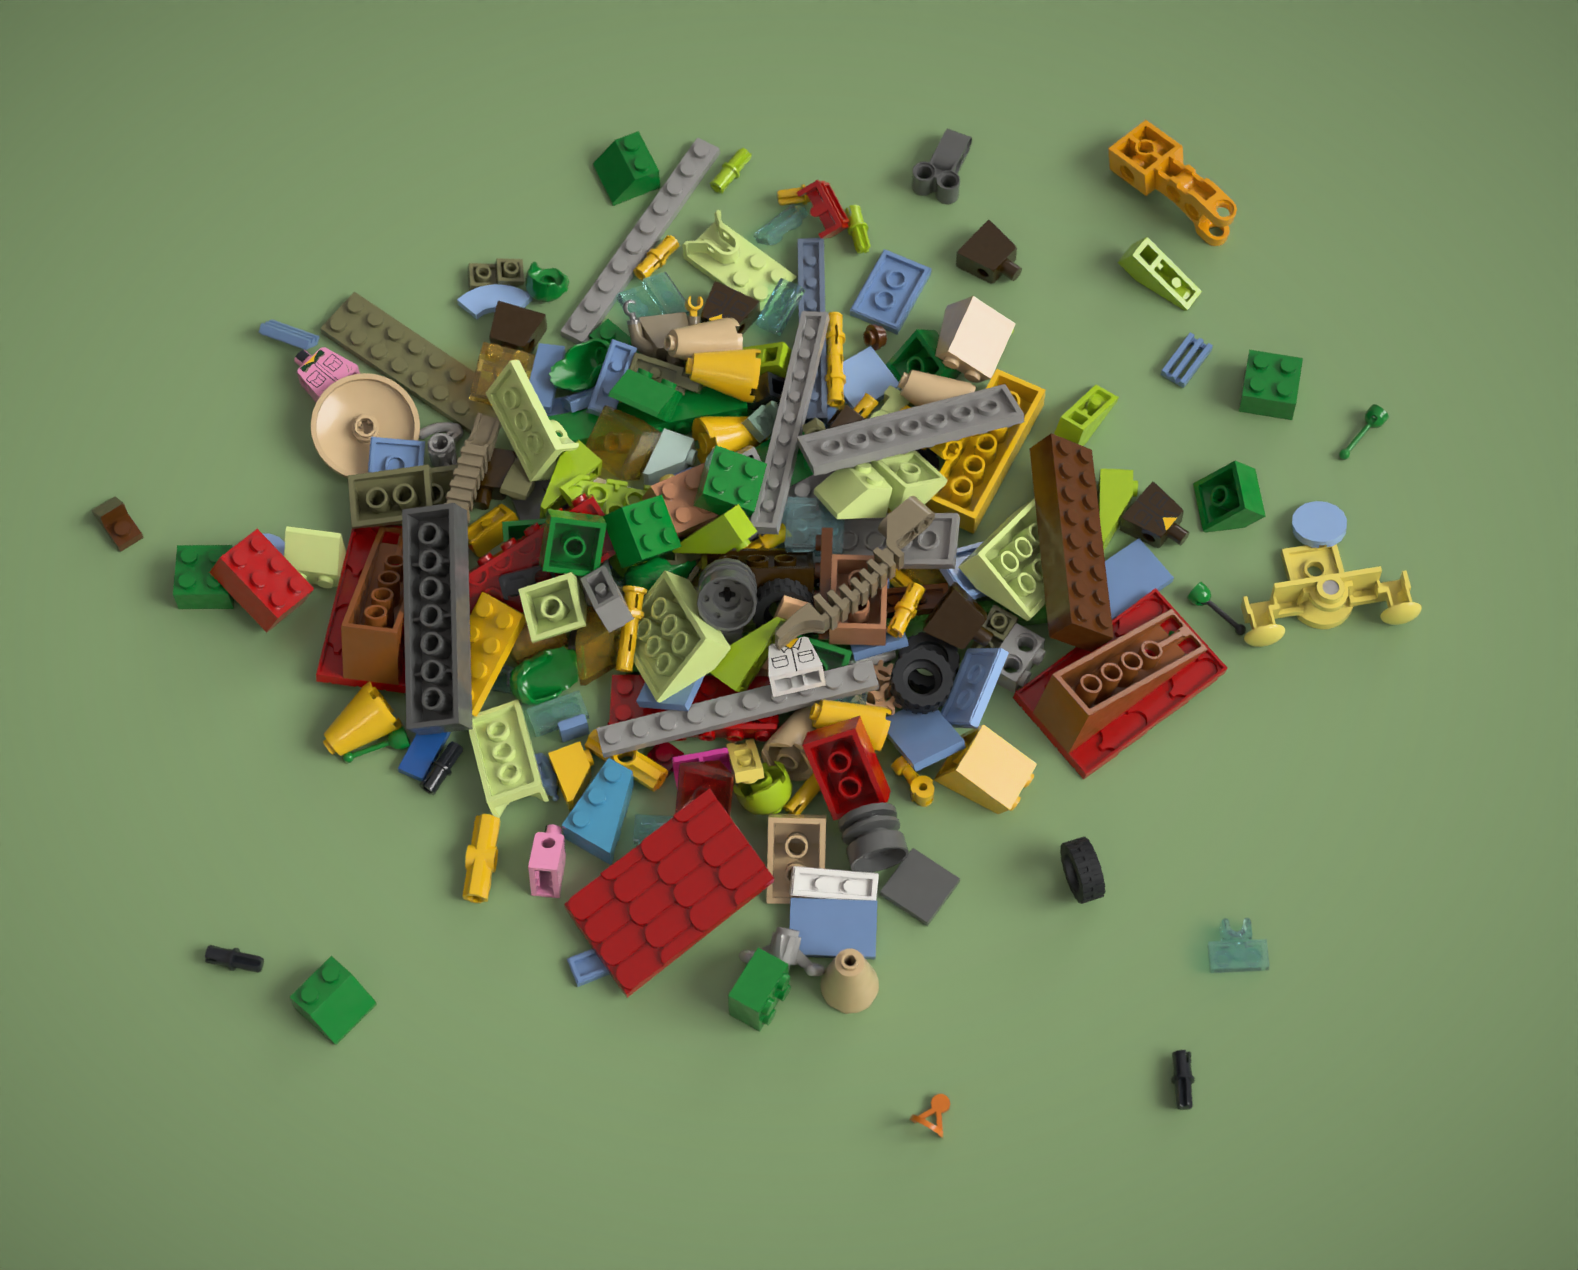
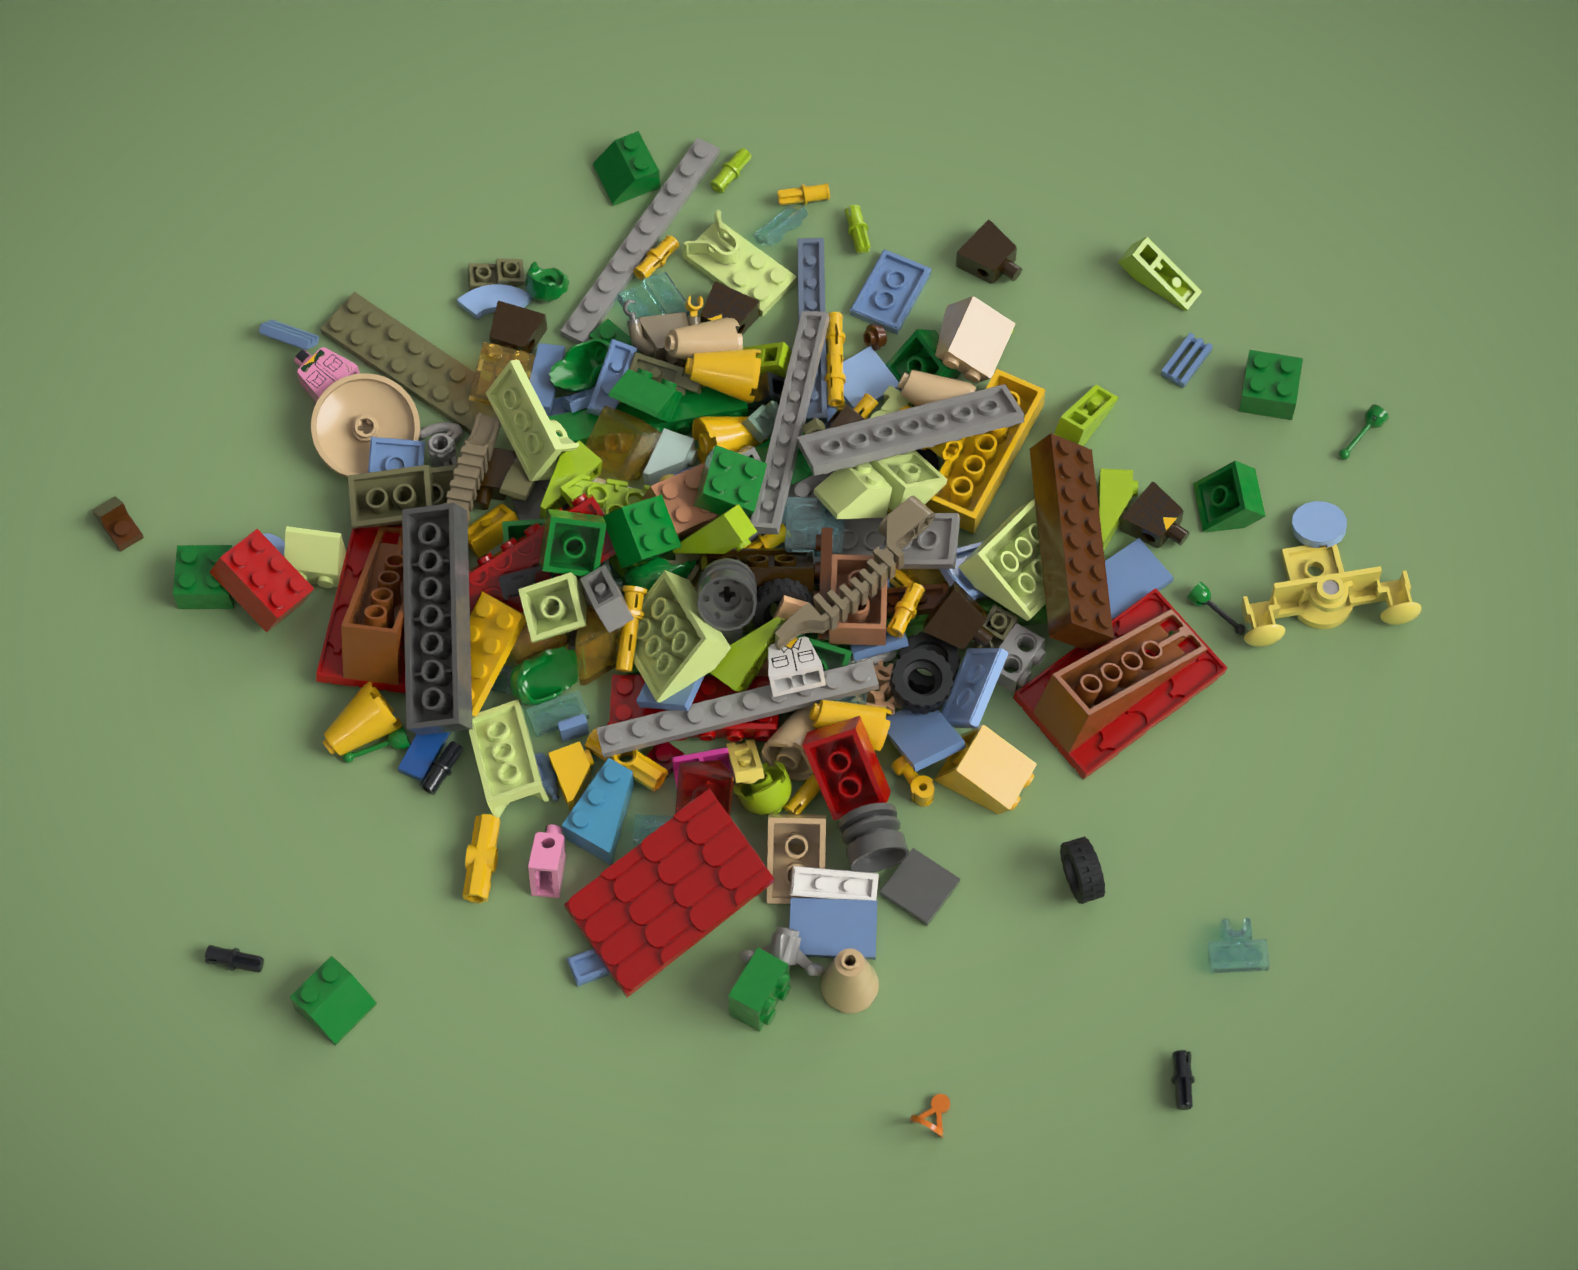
clear light blue plate [755,278,806,336] -> none
red window [796,179,850,239] -> none
dark grey piece [912,128,972,205] -> none
light orange brick [1108,120,1237,246] -> none

